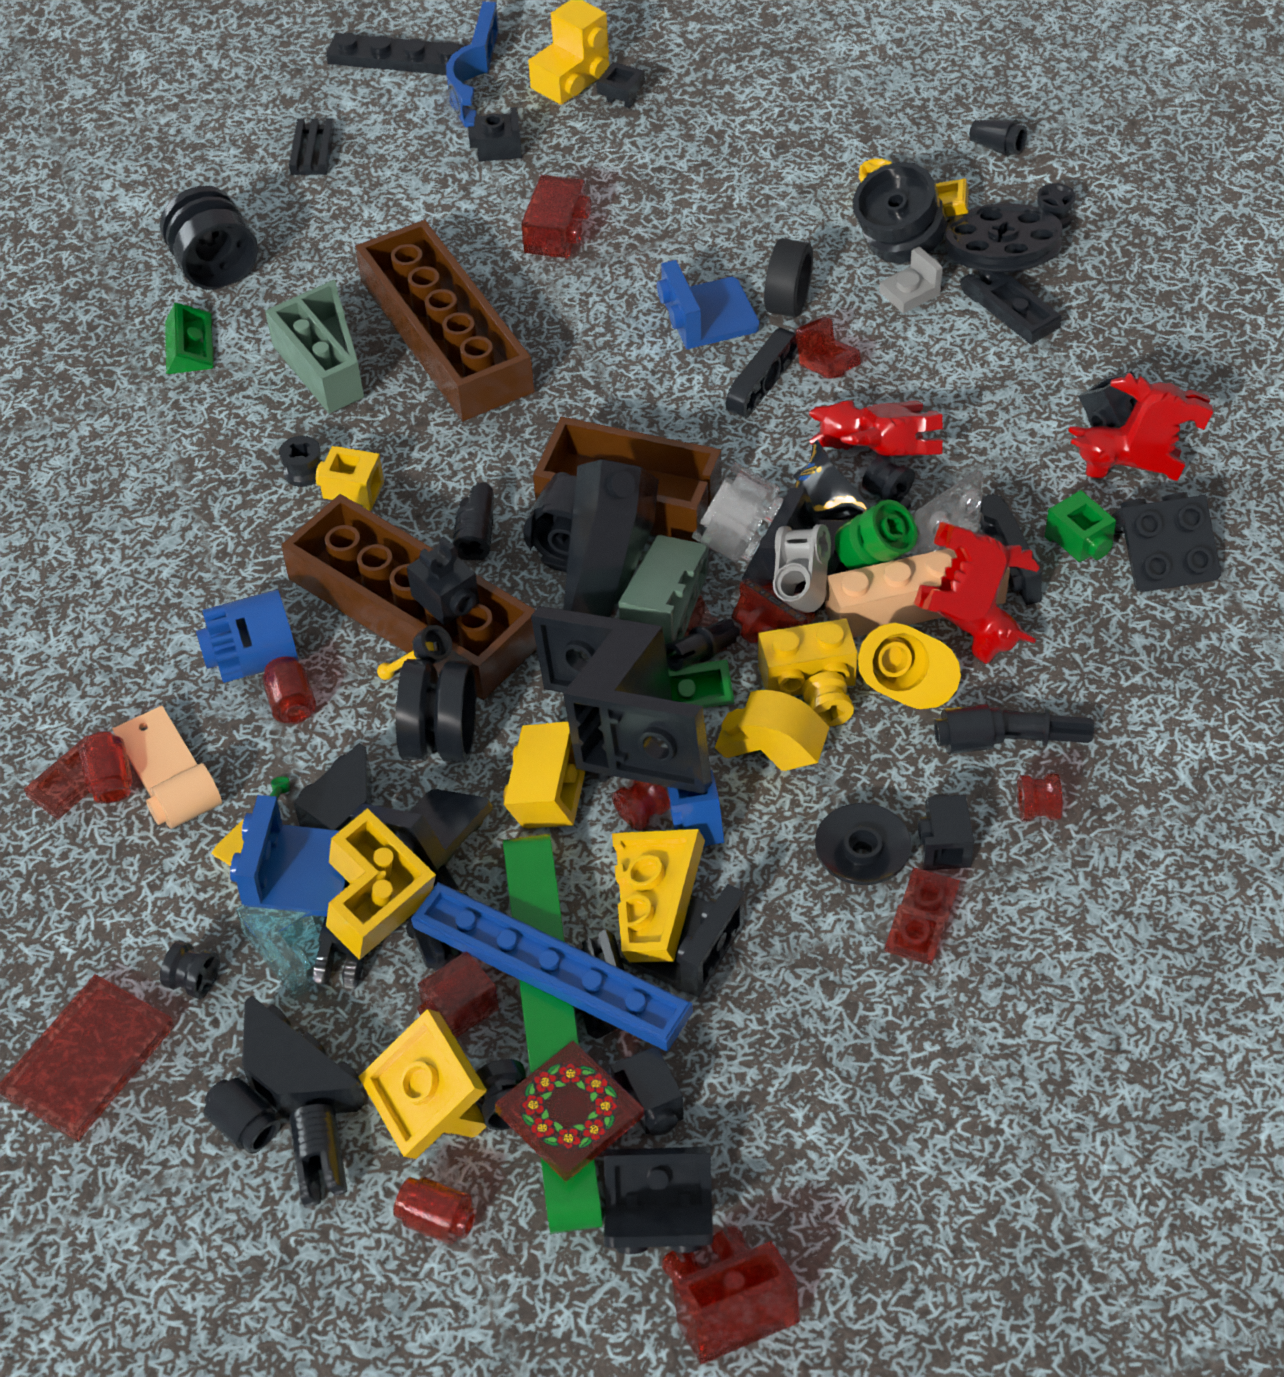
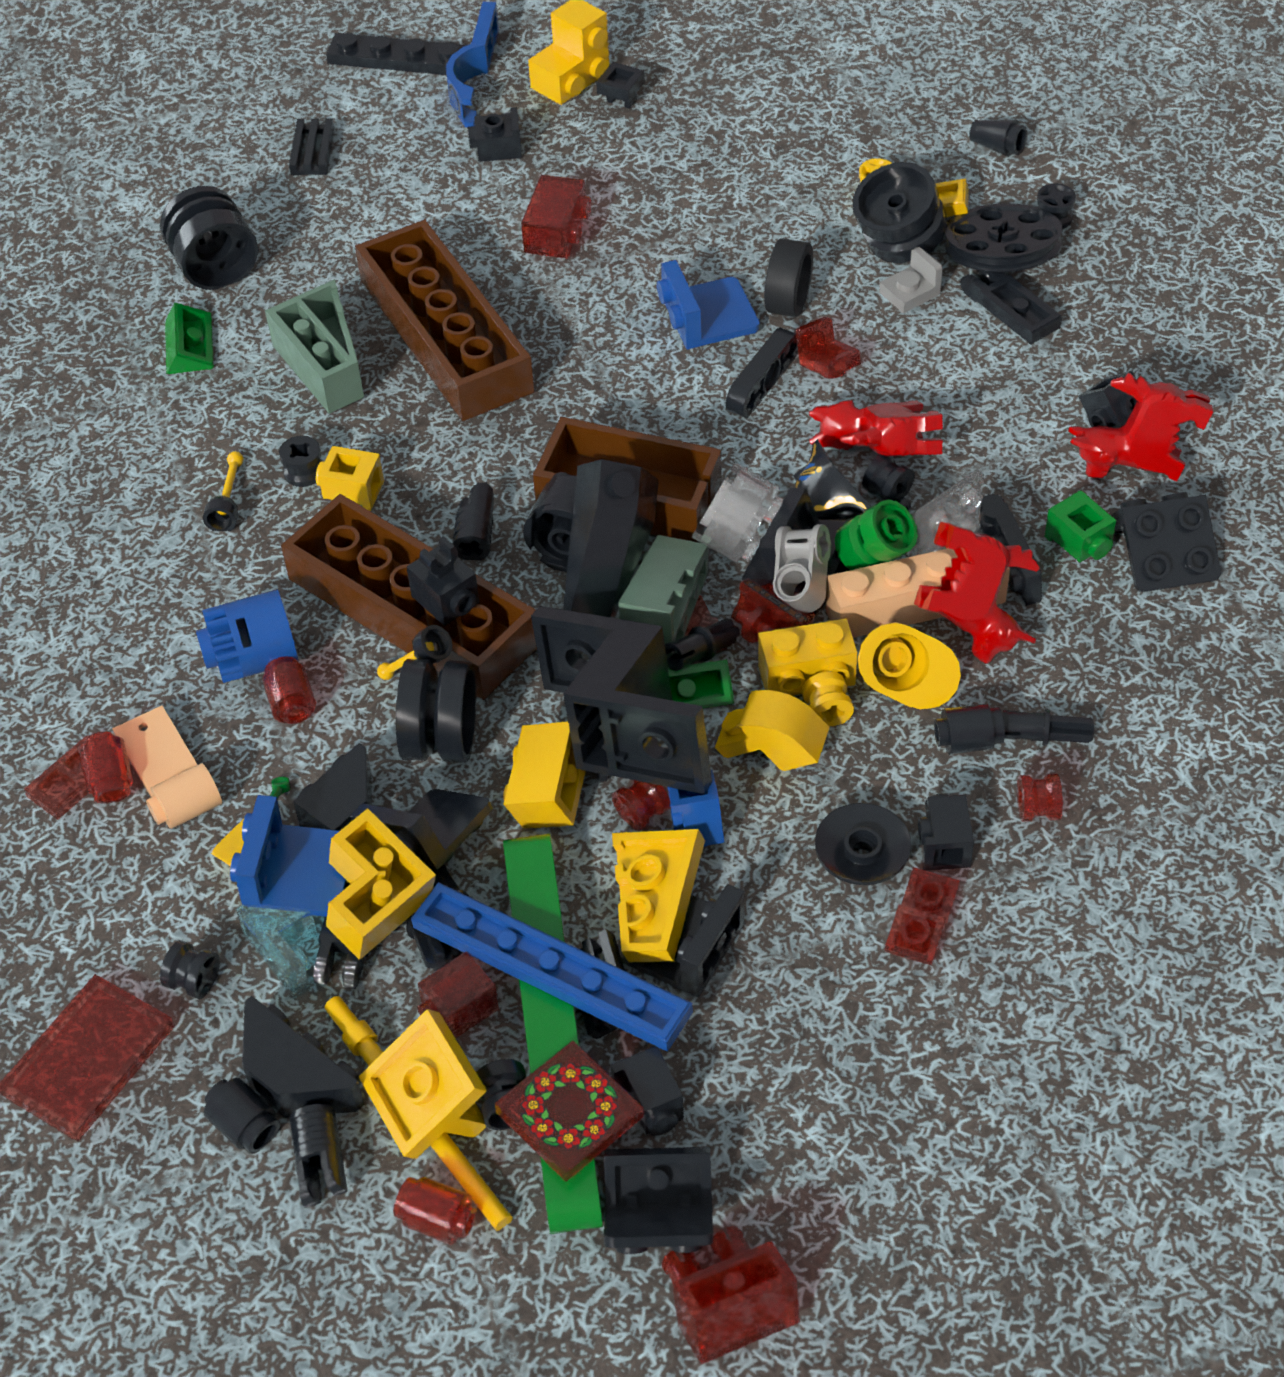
none -> black hinge [203,451,244,531]
none -> yellow bar [324,996,513,1231]

